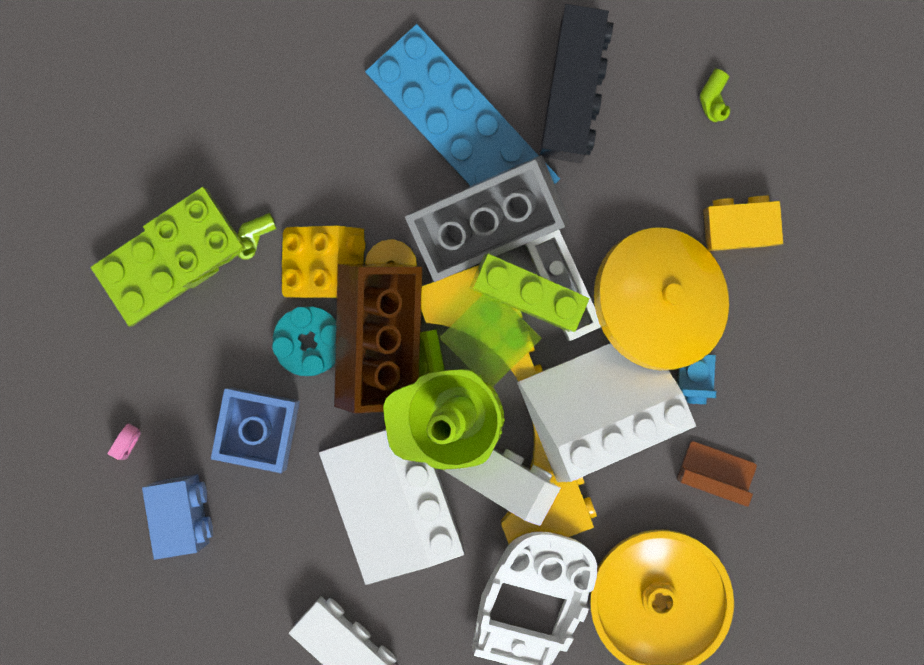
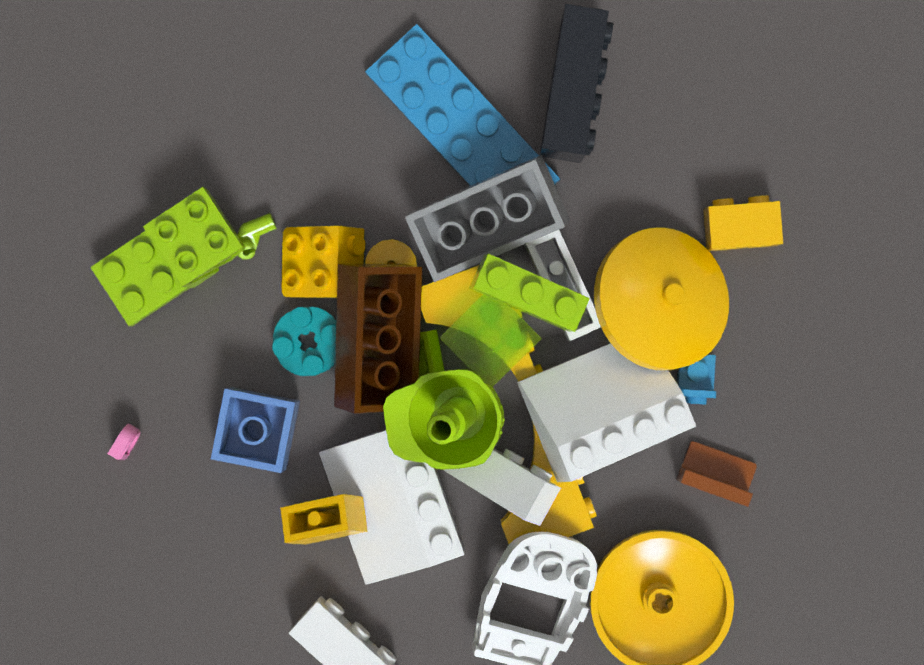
medium blue brick [142,474,213,560] -> none
lime arm [699,68,730,122] -> none
none -> yellow brick [280,494,368,545]

